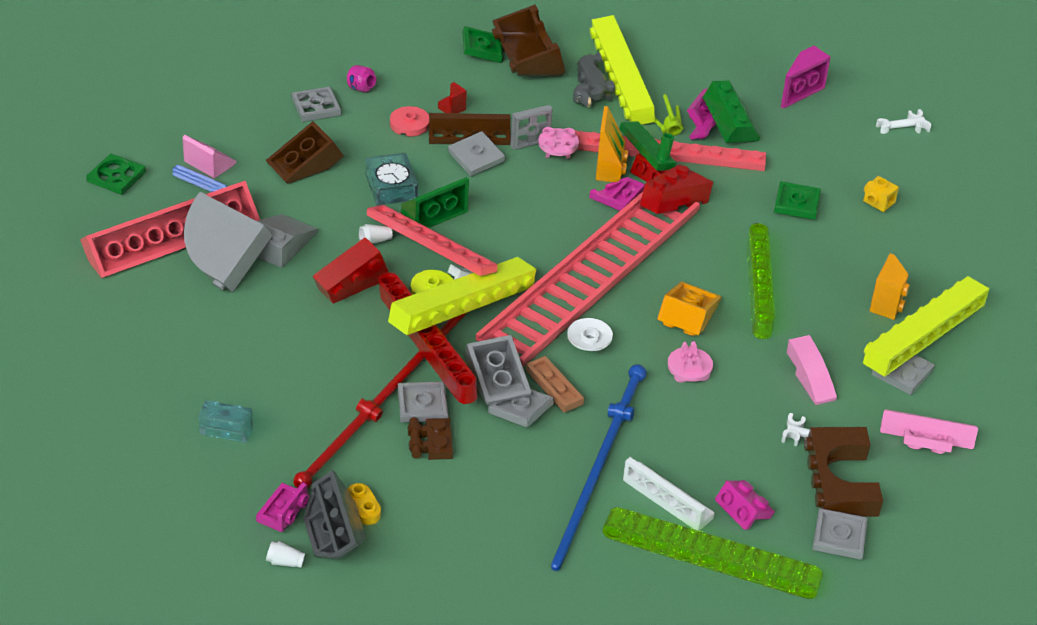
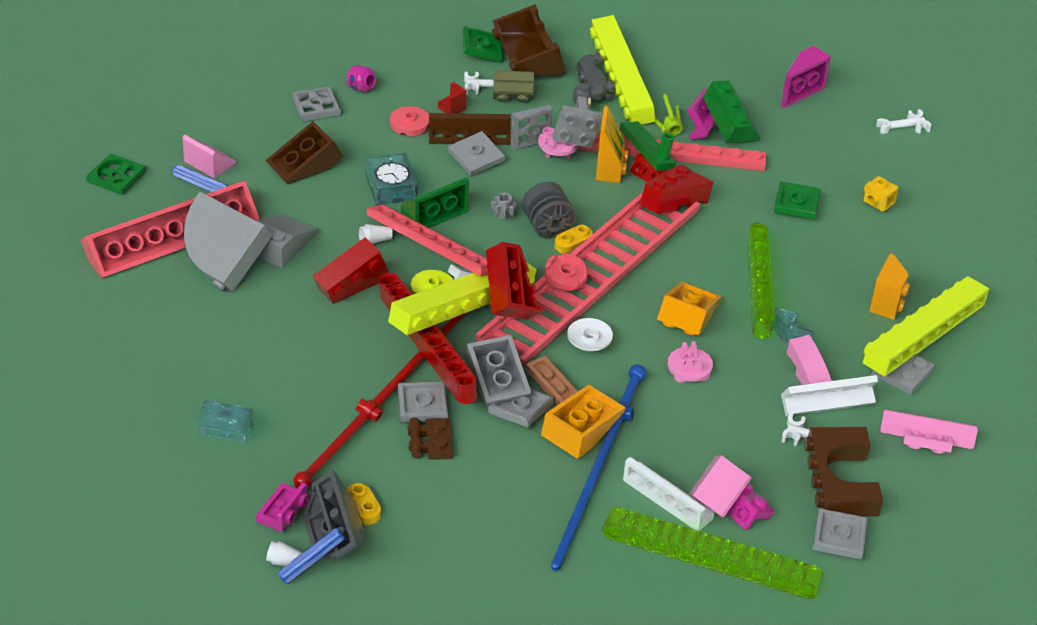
dark pink wing [589,177,645,211] -> none
none -> axle [278,528,345,583]
none -> white bar [464,72,493,95]
none -> red wedge [486,242,544,320]
none -> light grey gear [491,193,517,219]
none -> olive brick [493,71,534,102]
none -> dark grey wheel [522,181,576,239]
none -> light orange slope [541,384,626,459]
none -> coral plate [544,253,589,291]
none -> light grey bracket [552,96,603,148]
none -> yellow plate [554,225,593,253]
none -> bright pink slope [688,455,752,518]
none -> clear light blue slope [772,308,815,347]
none -> white fence [781,375,878,417]

